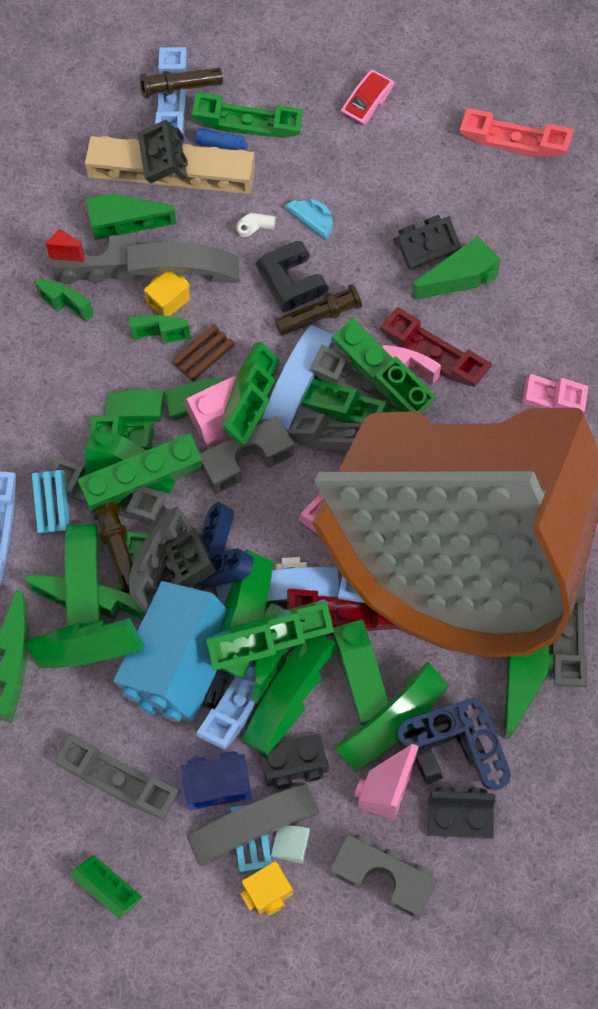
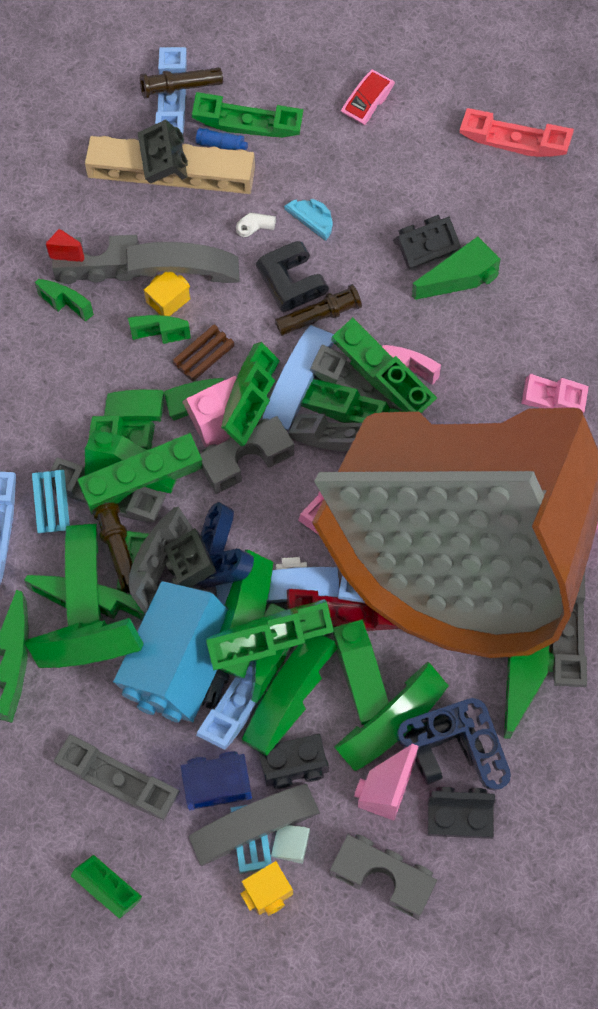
green slope [86,193,177,240] -> none
dark red slope [380,307,492,387] -> none

